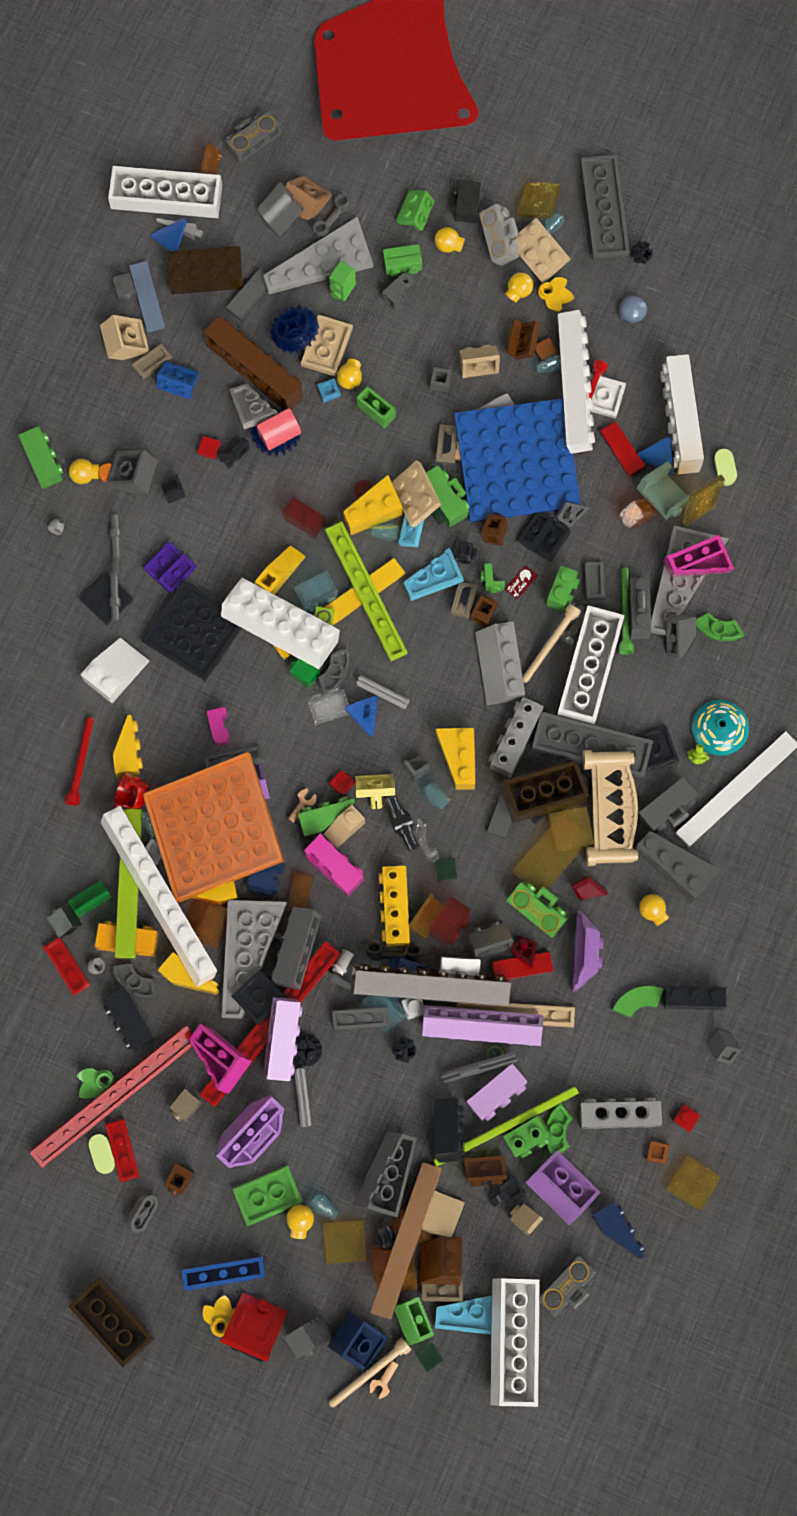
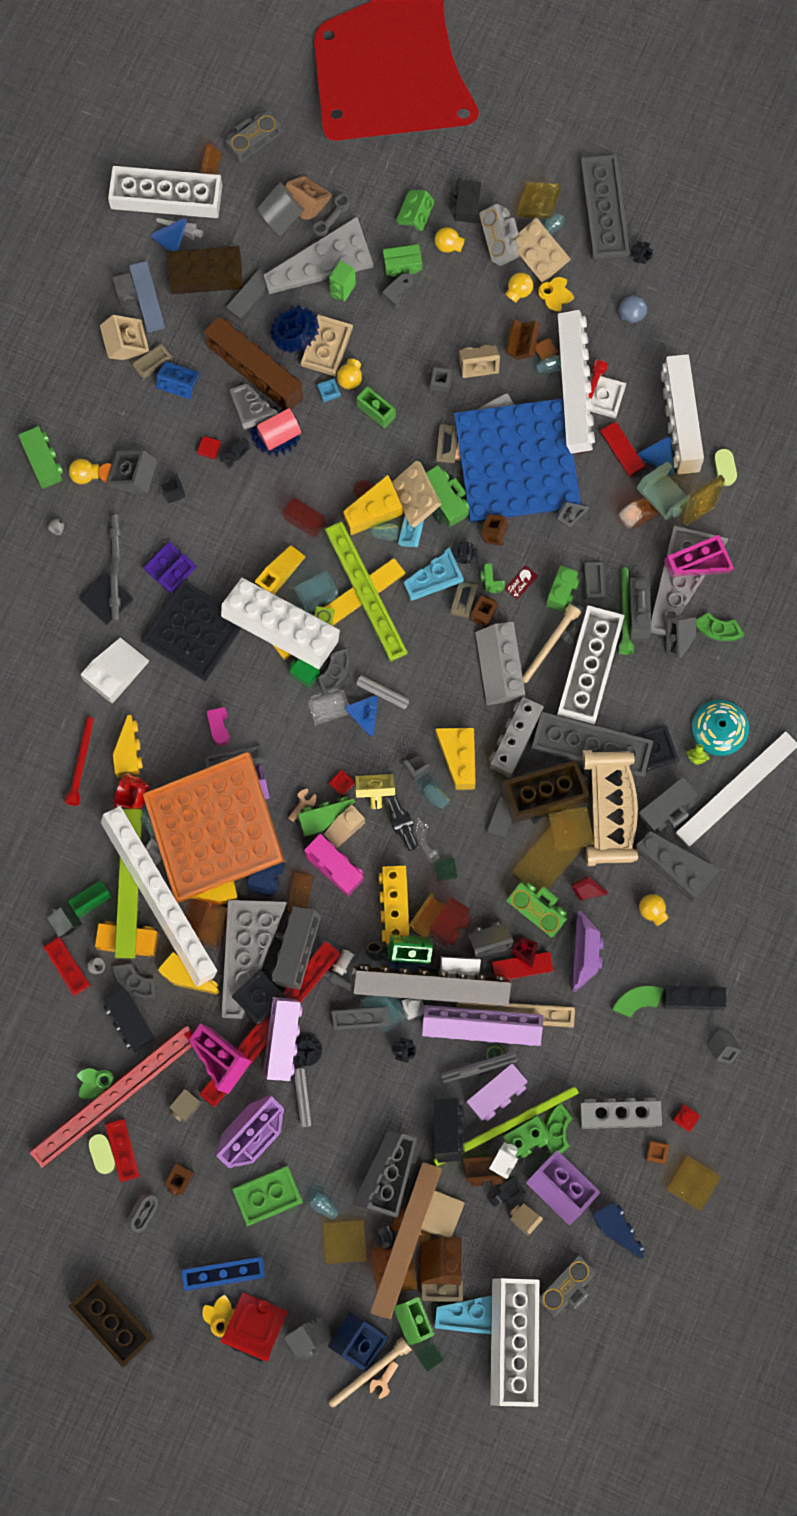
yellow piece [286,1205,314,1239] -> none
black slope [518,512,571,562] -> none
none -> green brick [388,934,433,964]
none -> white brick [489,1142,518,1179]

